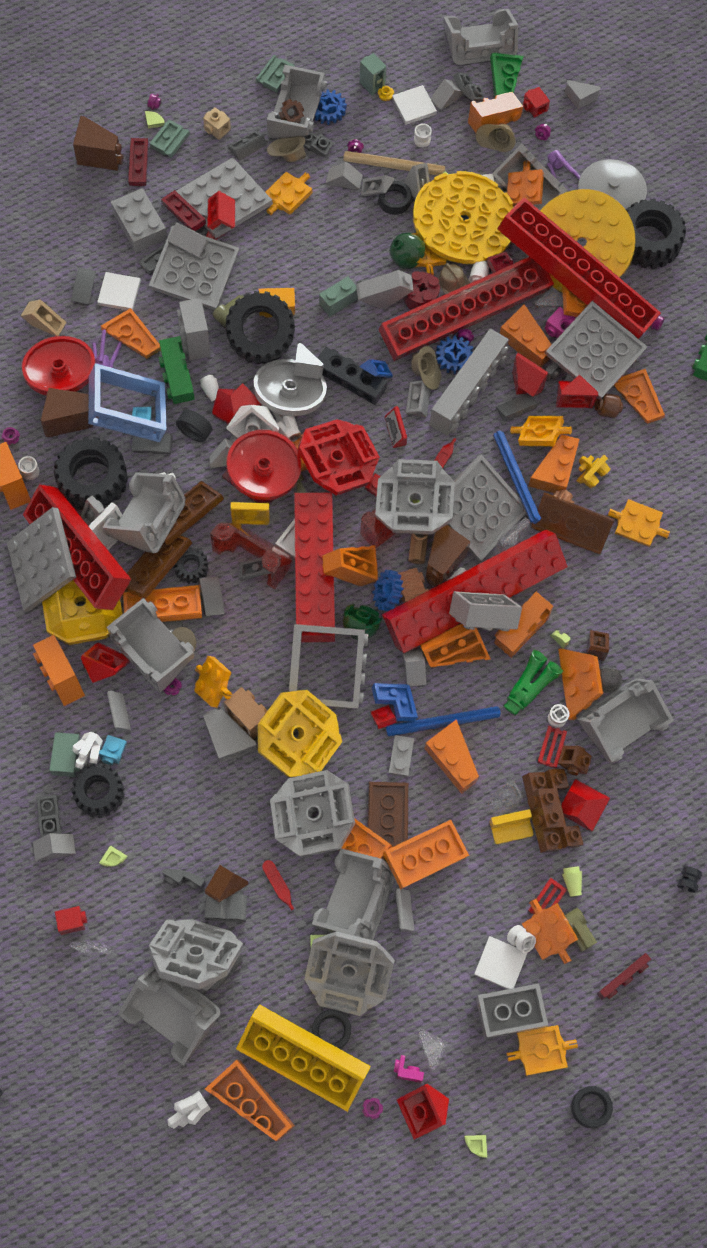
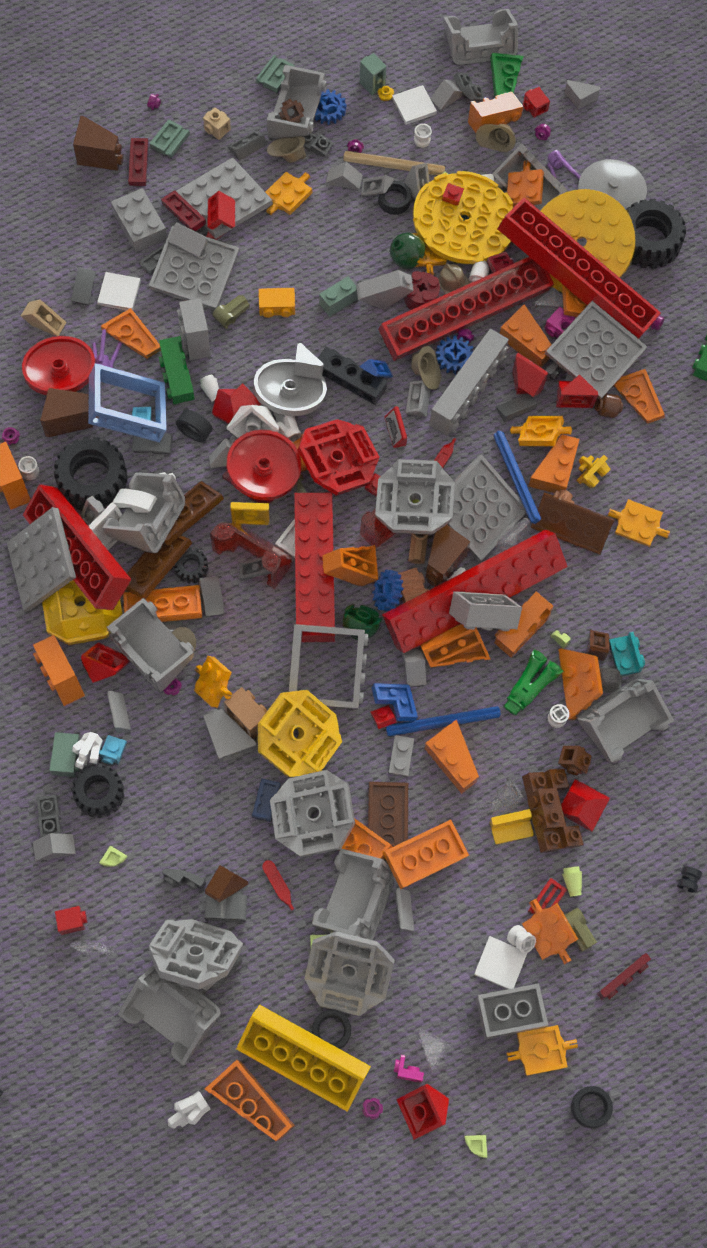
yellowish green tile [145,111,165,129] -> none
black tyre [225,291,295,364] -> none
red tile [537,725,567,769] -> none
none -> white slope [112,489,157,513]
none -> dark blue plate [252,778,281,822]
none -> red plate [442,183,464,206]
none -> teal bracket [609,632,645,677]

